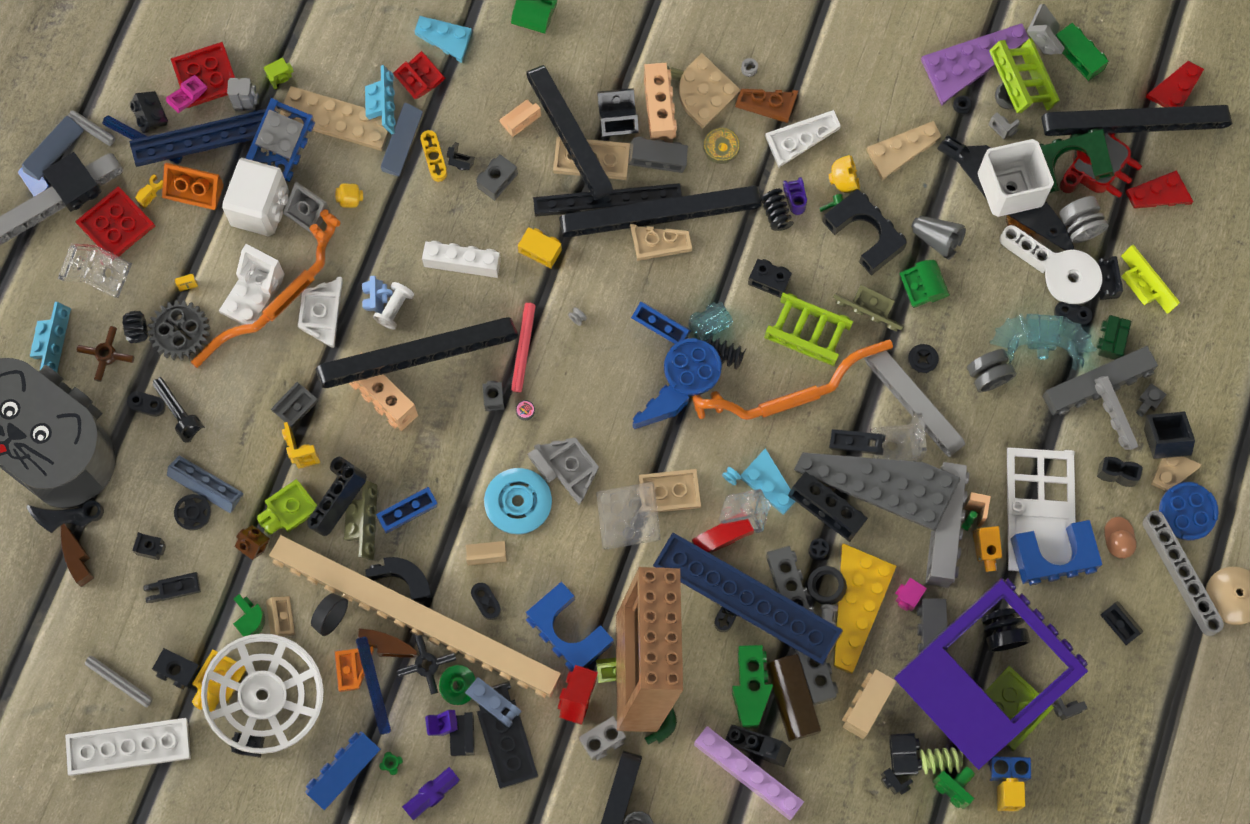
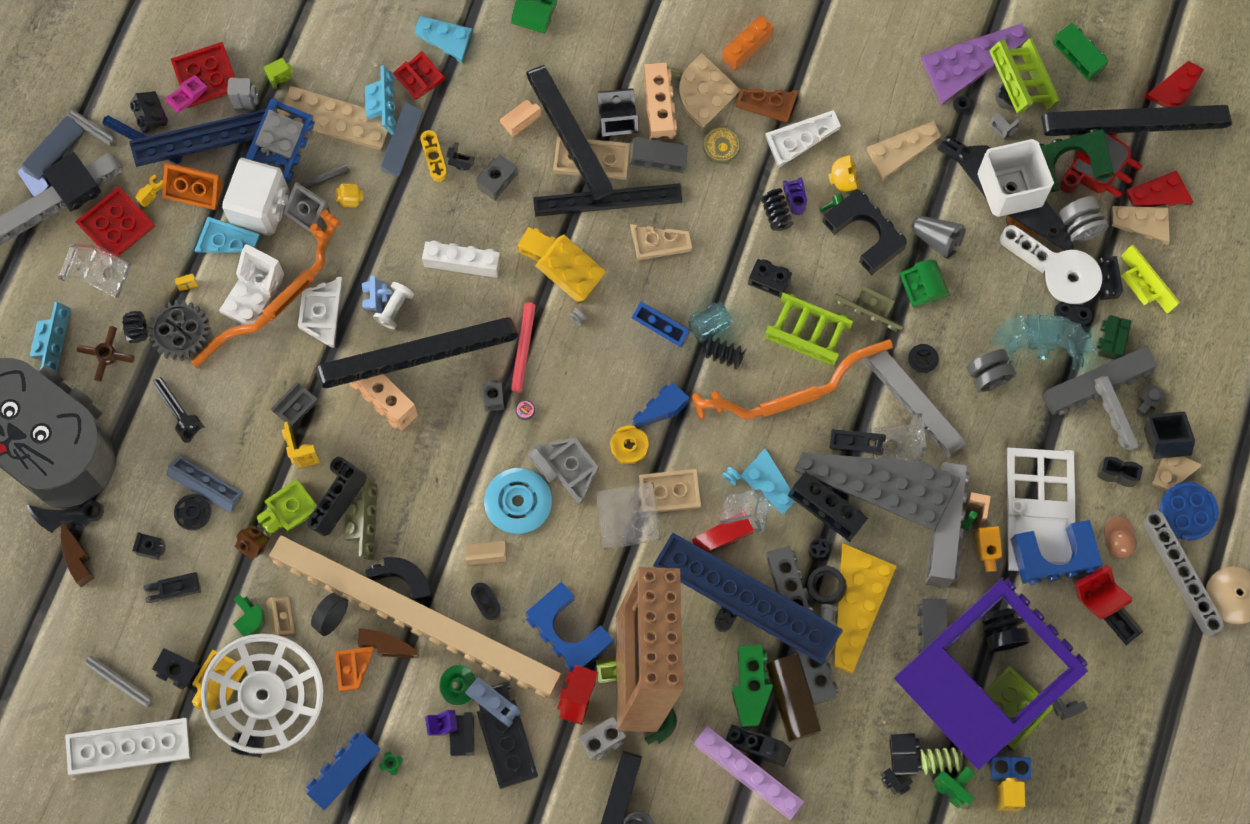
black plate [127,391,166,417] -> none
clear blue axle [356,637,391,735] -> none
blue brick [376,487,438,534] -> none
black bar [397,635,457,695] -> none
dark purple piece [402,767,460,821] -> none
black beam [559,186,762,237] -> none
blue tile [664,338,722,396] -> none
light grey bush [741,58,758,77] -> none
tan brick [842,669,897,739] -> none
dark pink brick [895,578,927,612] -> none
light grey bracket [1027,4,1064,55] -> none
none -> medium azure wing [195,217,261,253]
none -> dark grey bar [300,164,350,189]
none -> yellow brick [535,235,606,302]
none -> yellow plate [610,425,649,464]
none -> orange brick [722,15,774,71]
none -> red bracket [1074,565,1132,619]
none -> tan wing [1111,206,1170,245]

